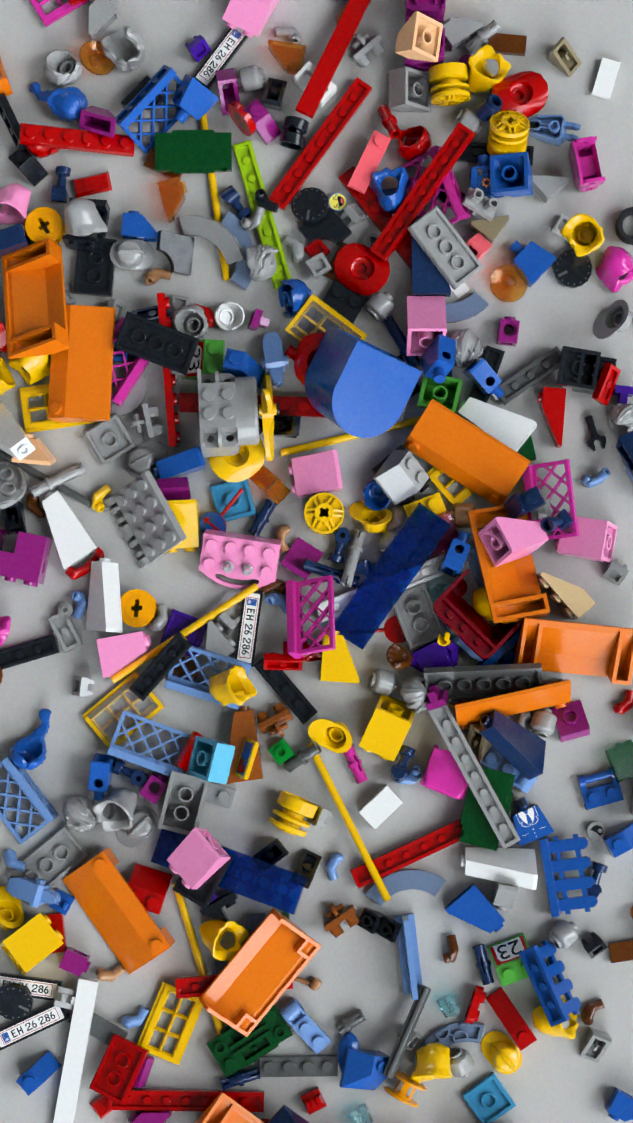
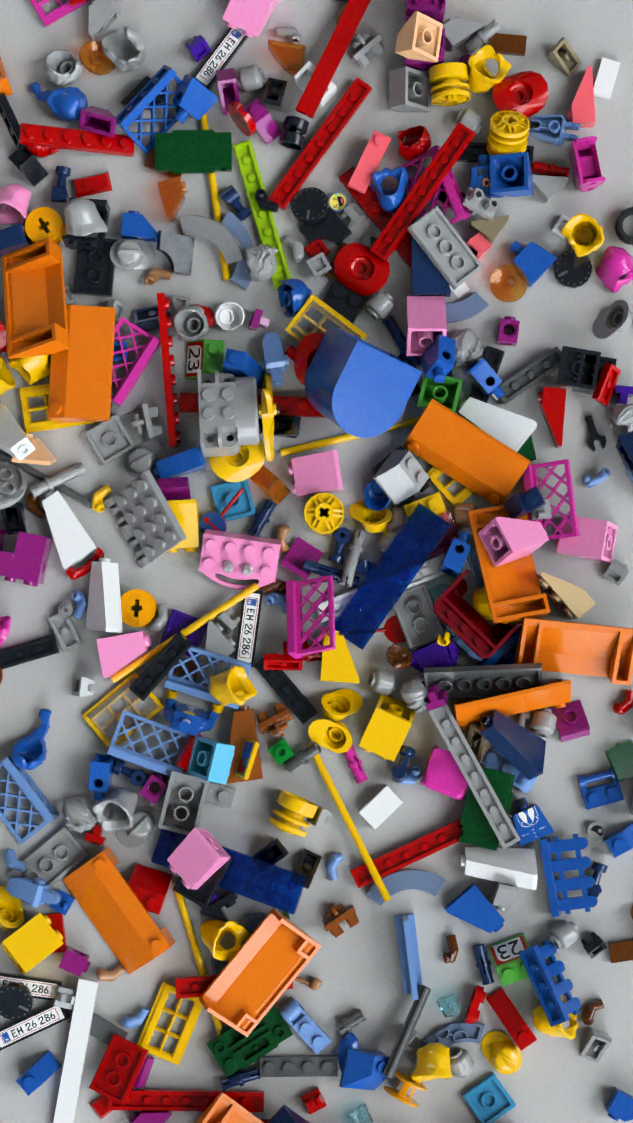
black tile [114,311,200,375] -> none
light grey arm [240,206,265,231] -> none
black slope [357,907,402,942] -> none
red pin [377,105,402,139] -> none
dark blue brick [475,94,503,121] -> none
dark blue leg [541,509,574,533] -> none
none -> red tile [84,825,106,847]
none -> blue torso [163,689,224,736]
none -> yellow piece [321,689,363,722]
none -> red axle [531,161,570,177]
none -> coral slope [566,66,596,128]

